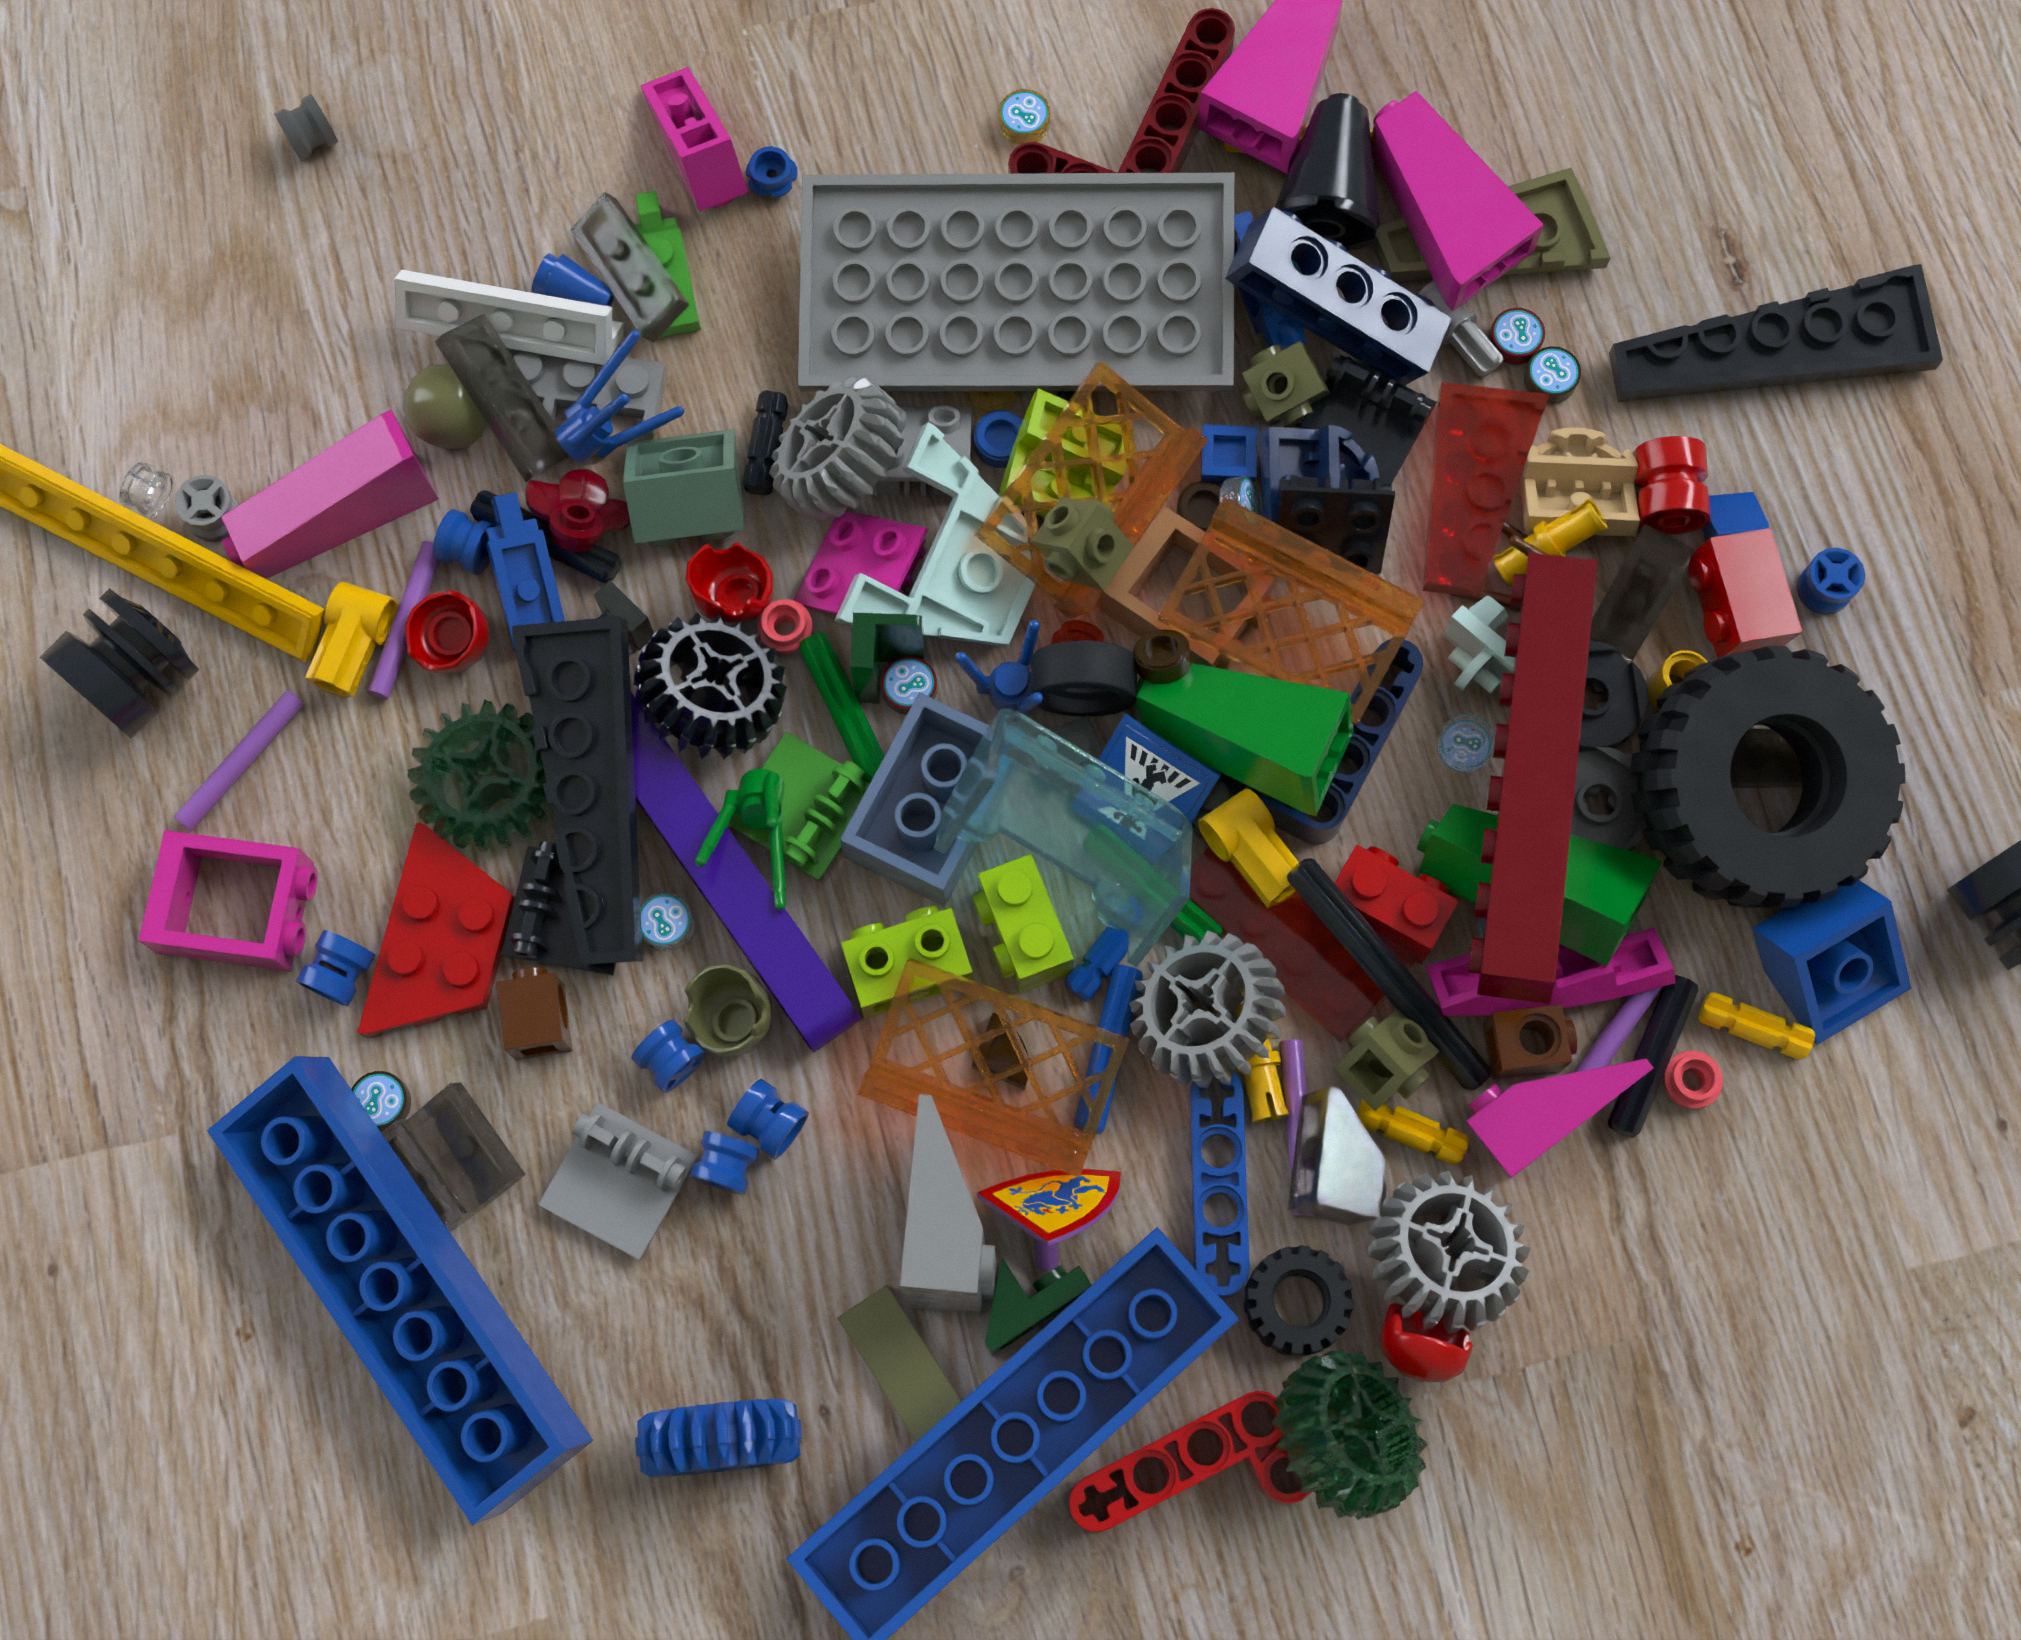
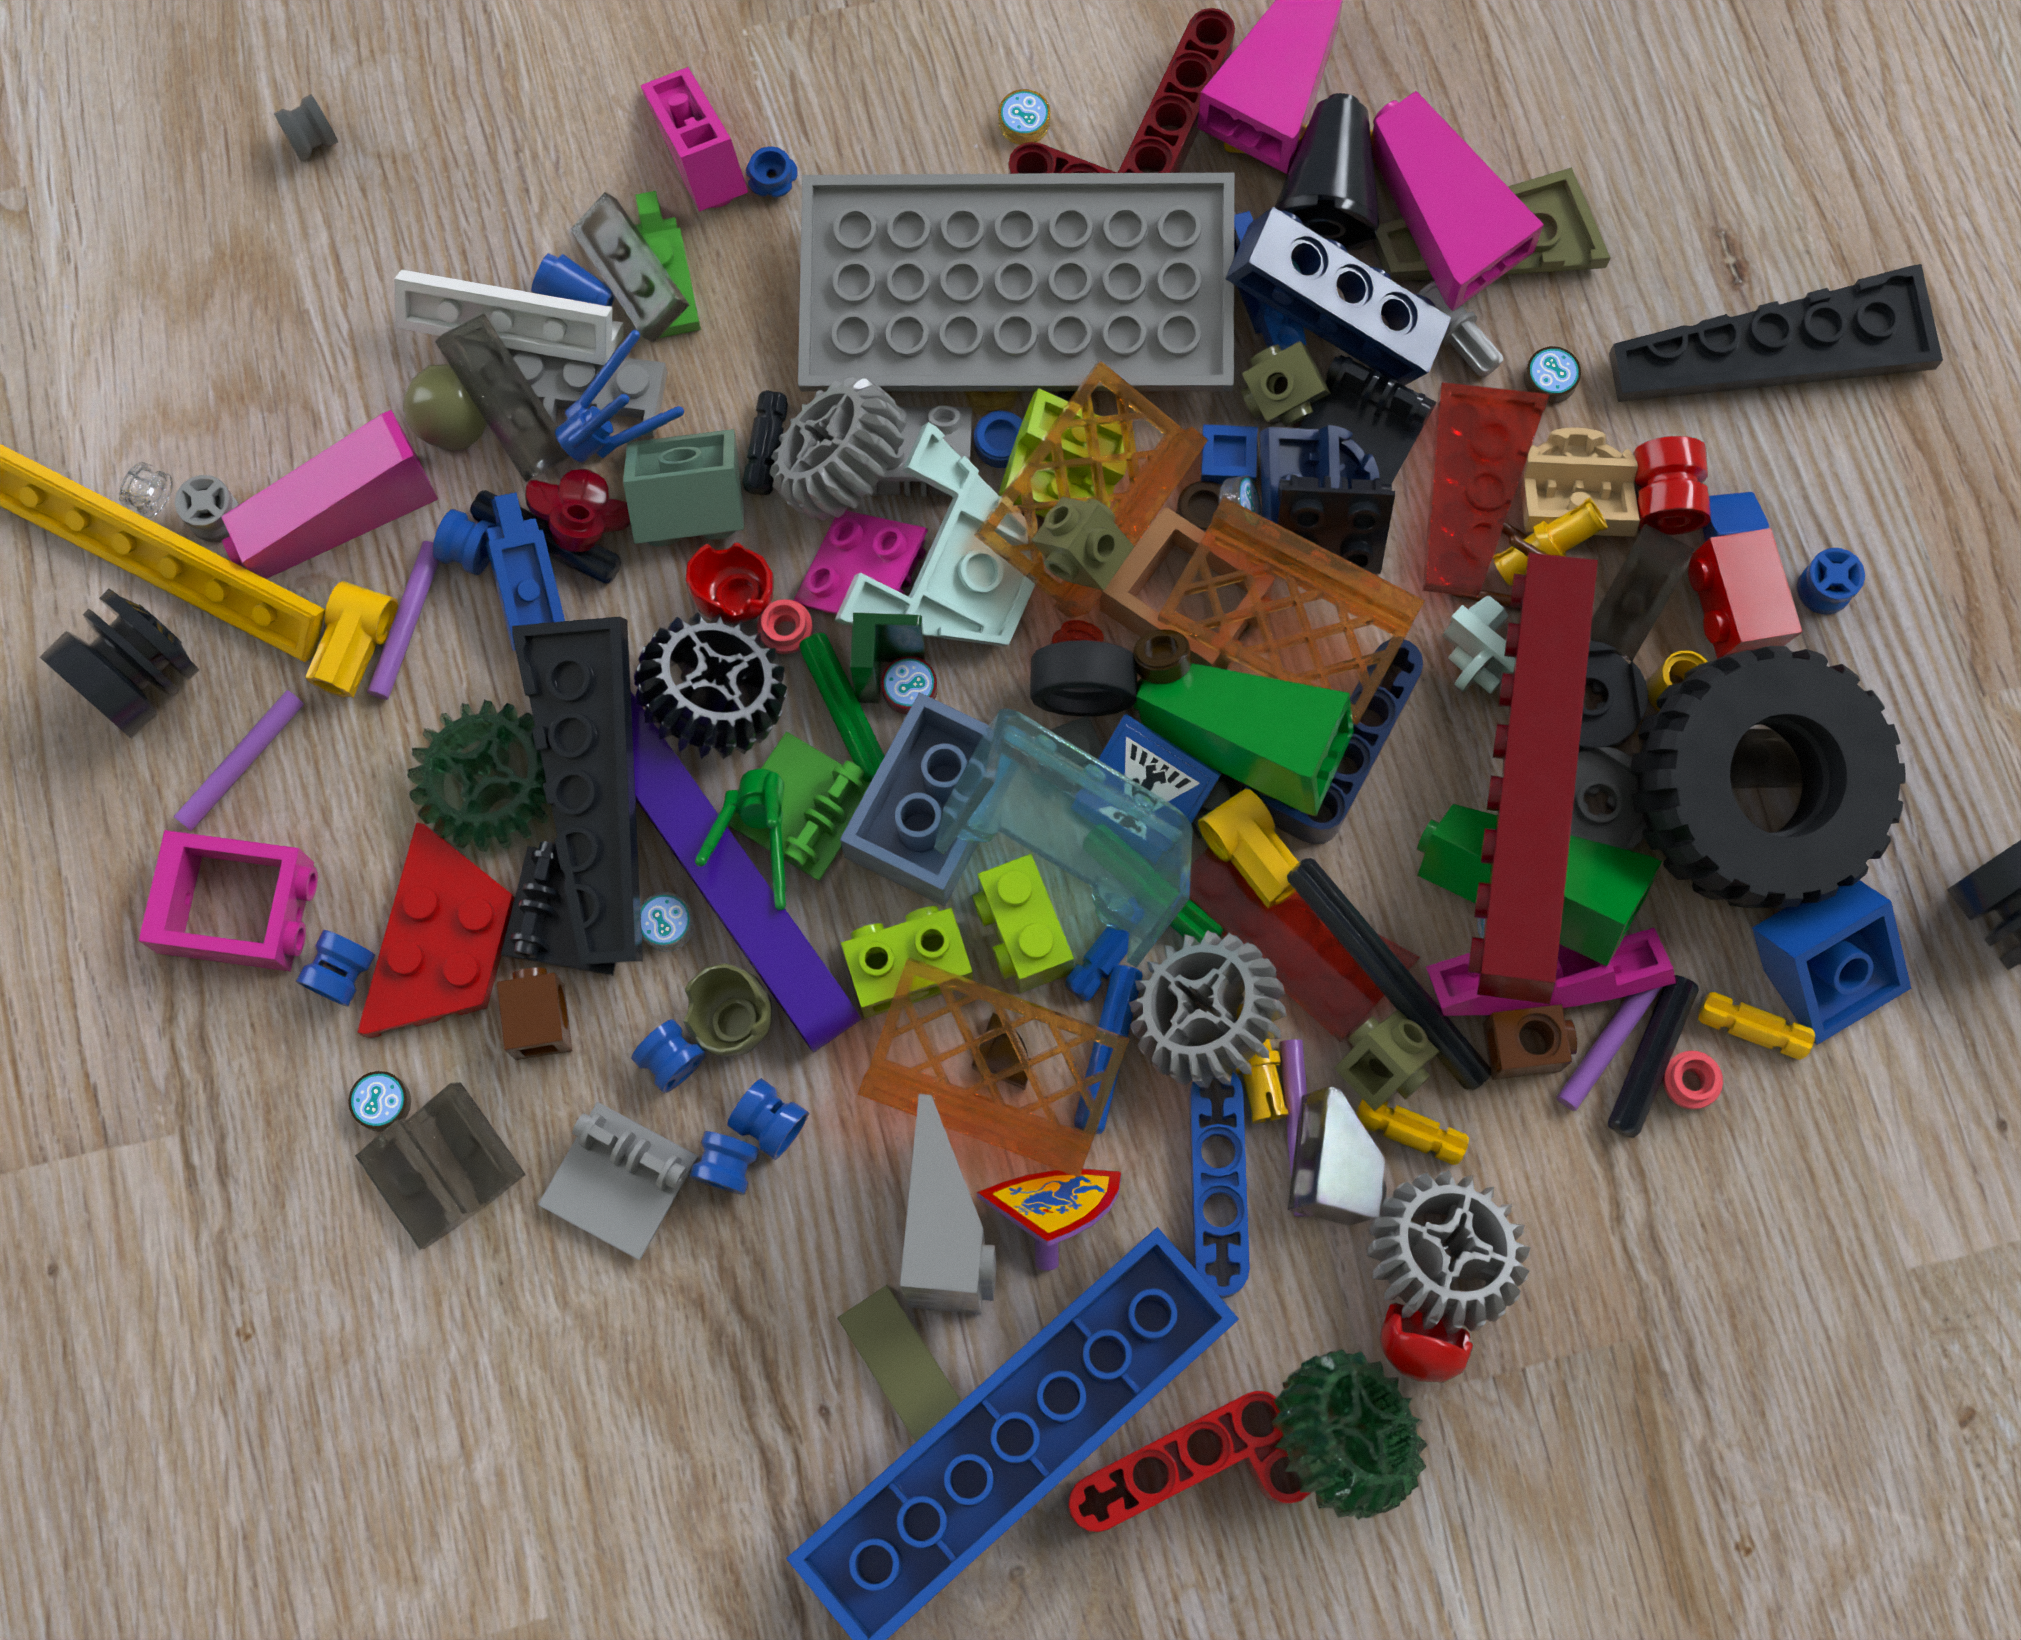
blue brick [207,1056,594,1526] -> none
red hair [404,590,489,675] -> none
pearl dark grey plate [594,580,654,651] -> none
blue gear [635,1398,802,1478] -> none
blue plant [955,620,1043,718] -> none
dark green slope [985,1258,1092,1356] -> none
black tyre [1244,1245,1355,1357] -> none
red brick [1335,844,1459,965] -> none
clear tile [1437,714,1495,773] -> none
dark pink slope [1466,1059,1654,1179] -> none
tile [1488,308,1545,365] -> none

